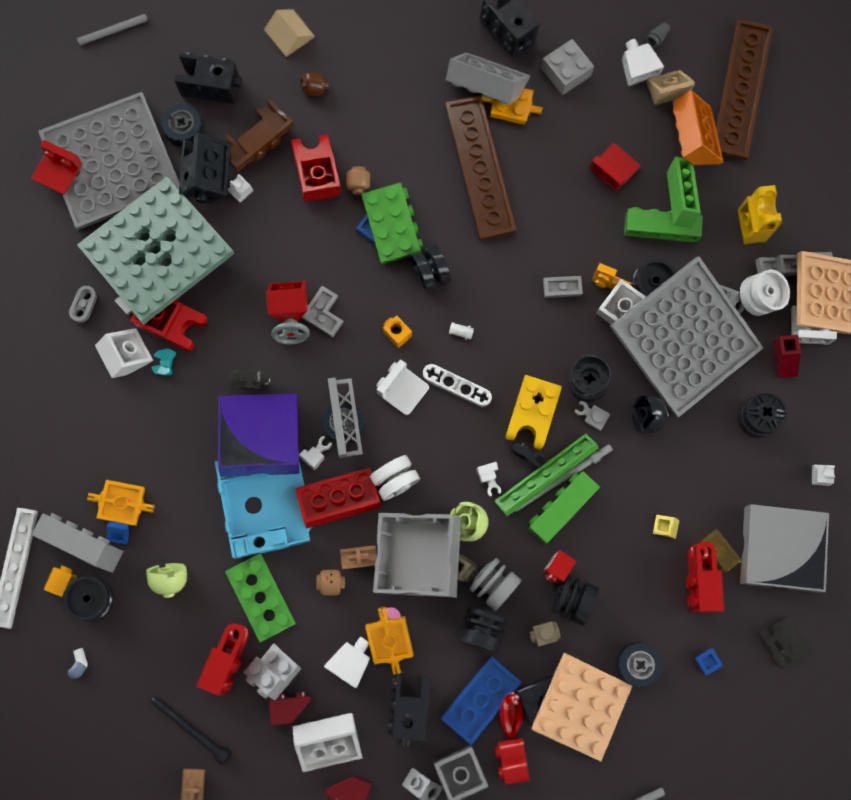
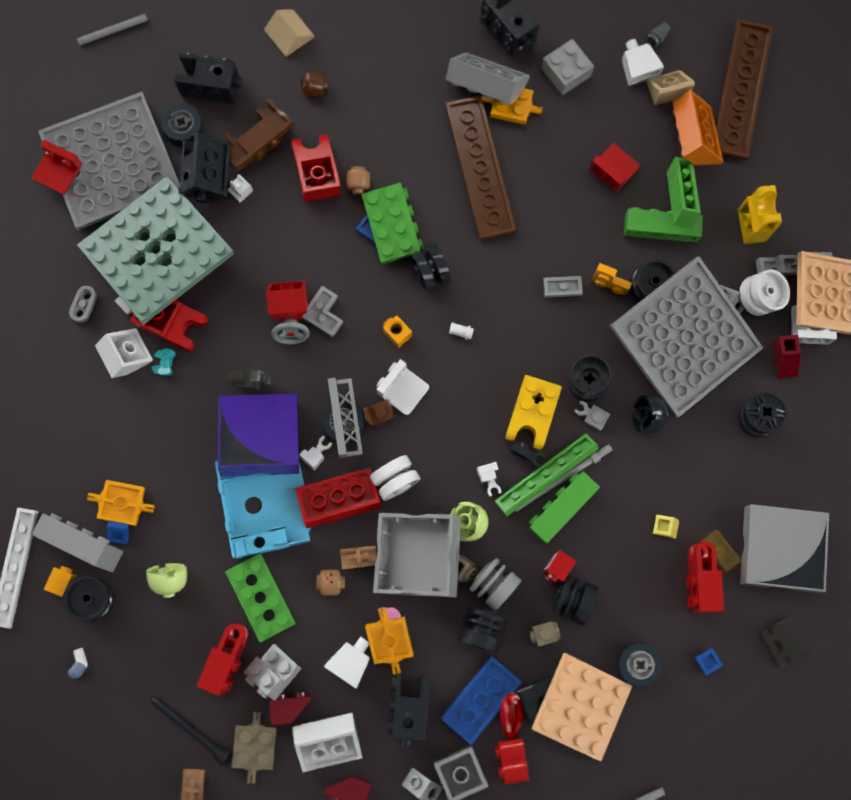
white beam [423,364,492,407] -> none
white slope [596,279,646,324] -> none
white piece [812,465,835,486] -> none
none -> dark tan plate [232,712,276,784]
none -> reddish brown bracket [363,399,396,426]

